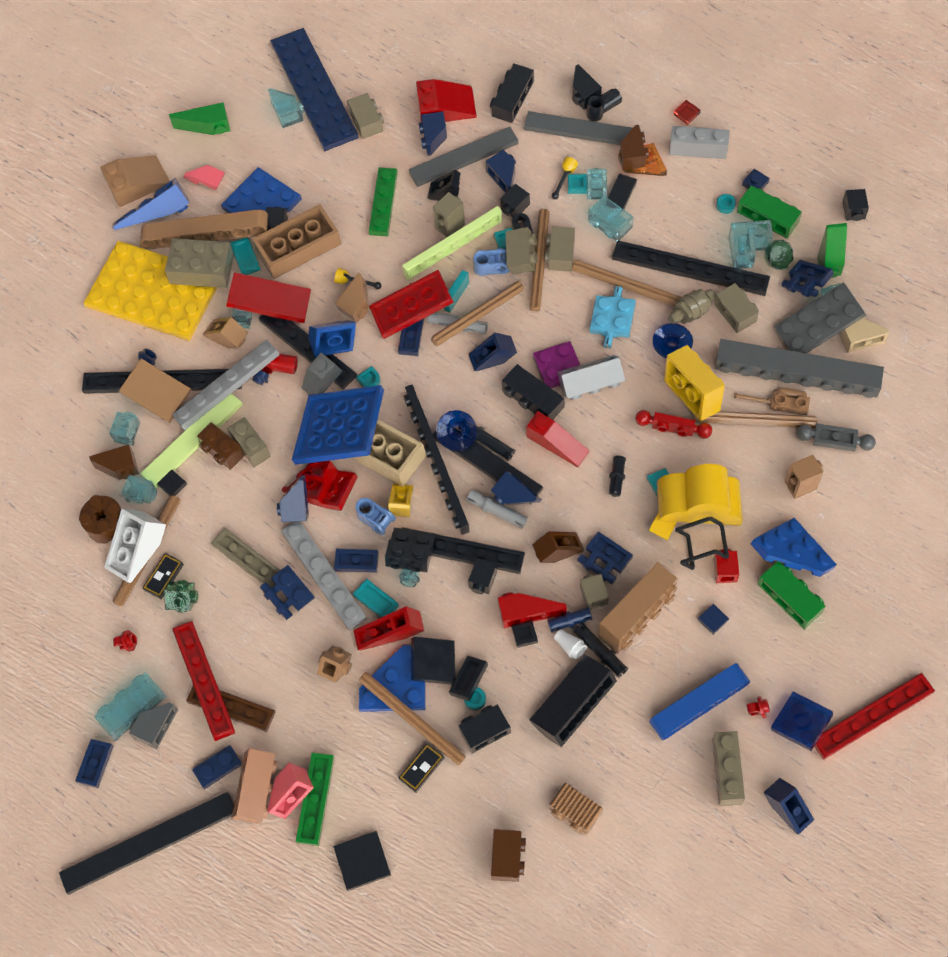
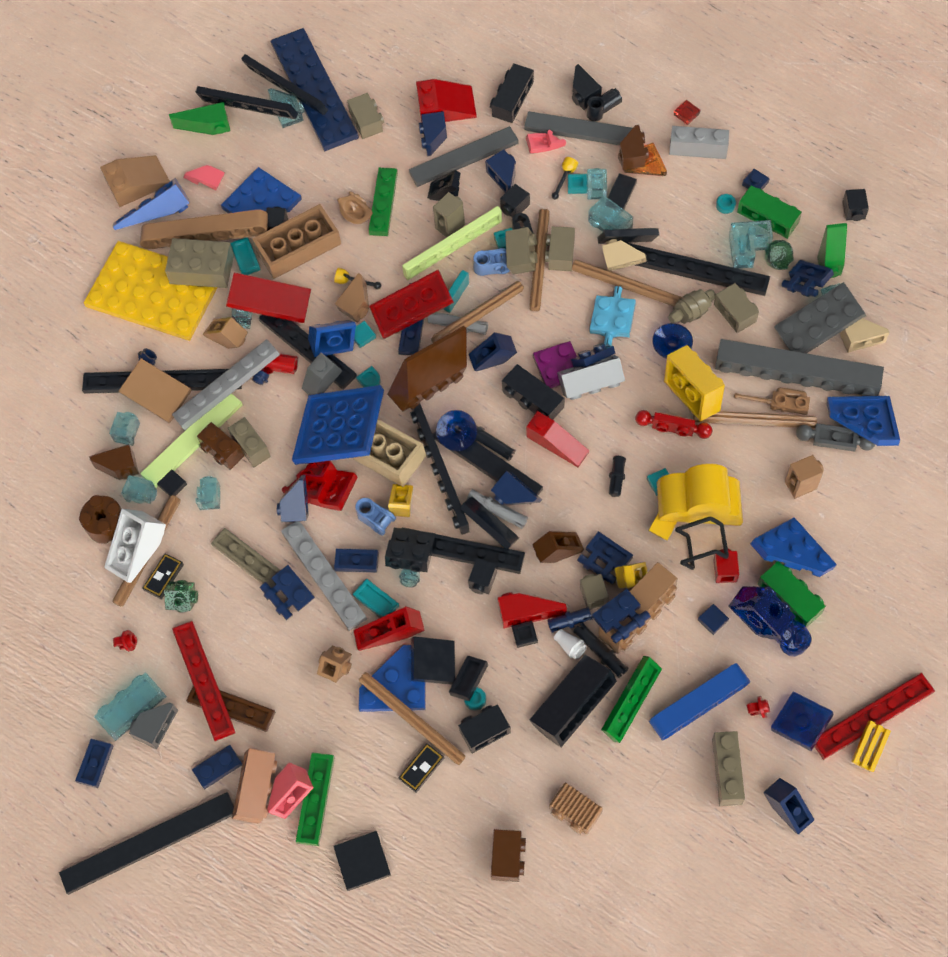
none -> black tile [195,86,298,120]
none -> clear light blue brick [196,476,221,510]
none -> black tile [241,54,328,115]
none -> medium nougat hat [337,191,373,224]
none -> teal tile [354,321,376,348]
none -> reddish brown slope [387,326,467,412]
none -> black tile [460,496,520,550]
none -> coral slope [526,130,566,153]
none -> dark blue plate [571,343,616,367]
none -> dark blue plate [592,588,651,643]
none -> black tile [597,228,659,244]
none -> green plate [601,656,662,743]
none -> tan slope [602,239,647,271]
none -> yellow slope [615,562,648,588]
none -> clear blue brick [728,586,812,657]
none -> blue plate [827,396,900,446]
none -> yellow tile [851,721,891,772]

